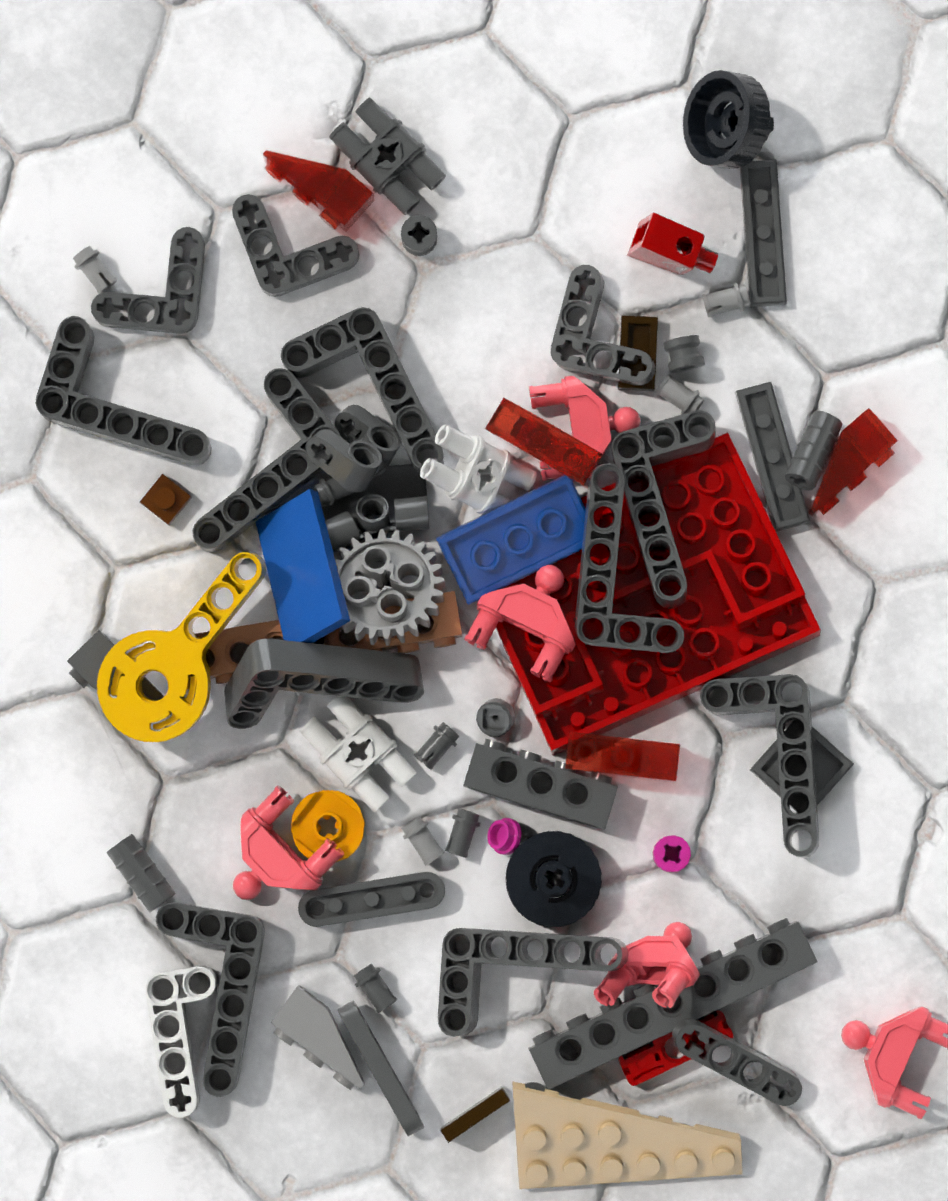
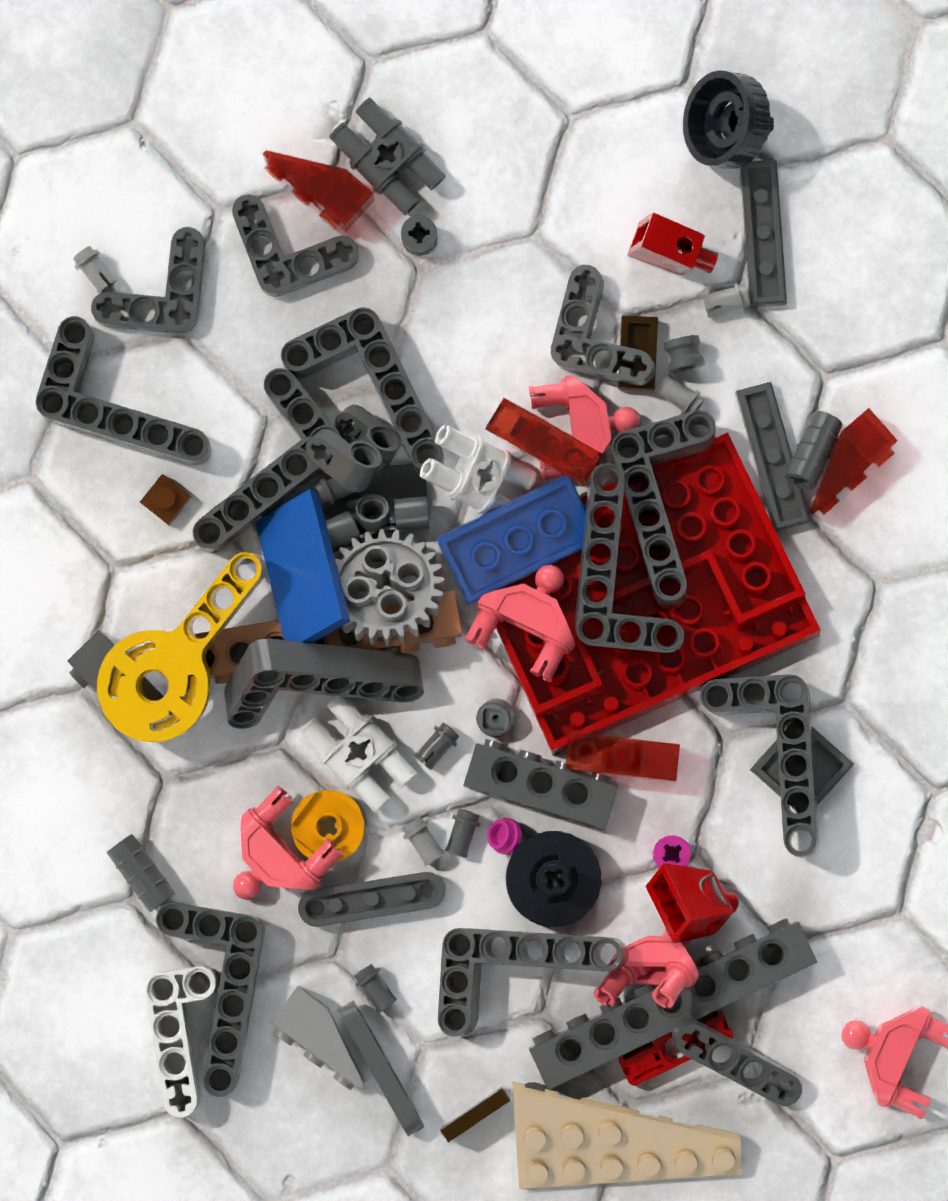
none -> red torso [645,863,739,943]

